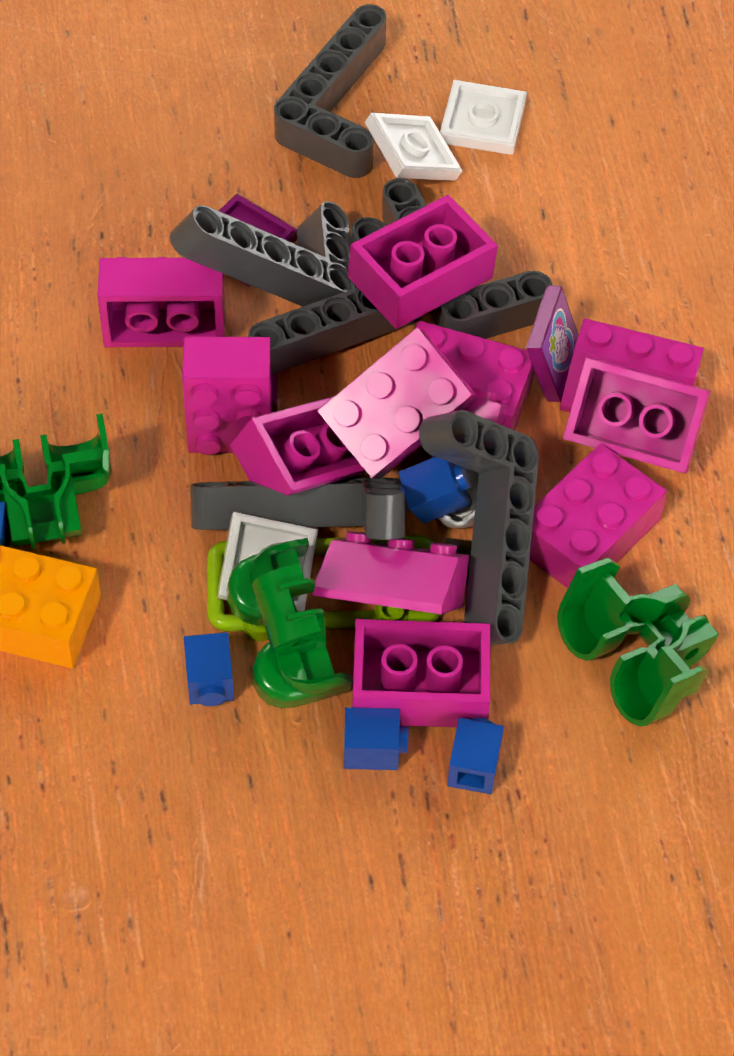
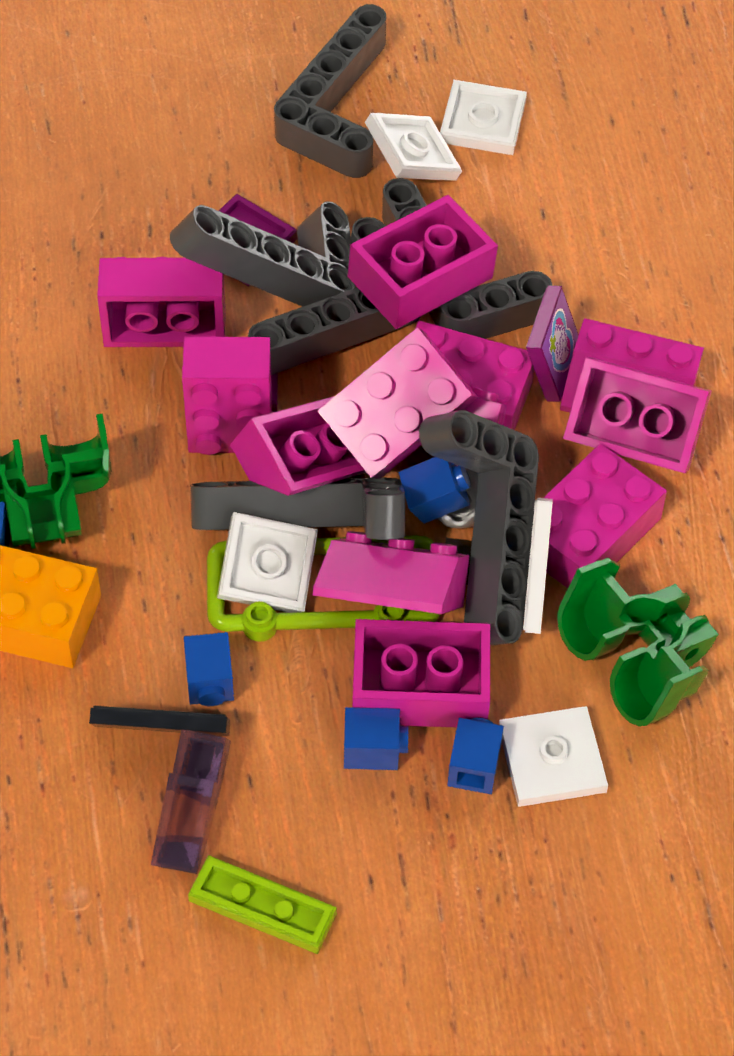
green piece [227,538,353,709] -> none
none -> black tile [89,706,230,736]
none -> slope [151,729,231,874]
none -> lime tile [188,855,337,954]
none -> white plate [499,706,608,807]
none -> white tile [523,498,553,634]

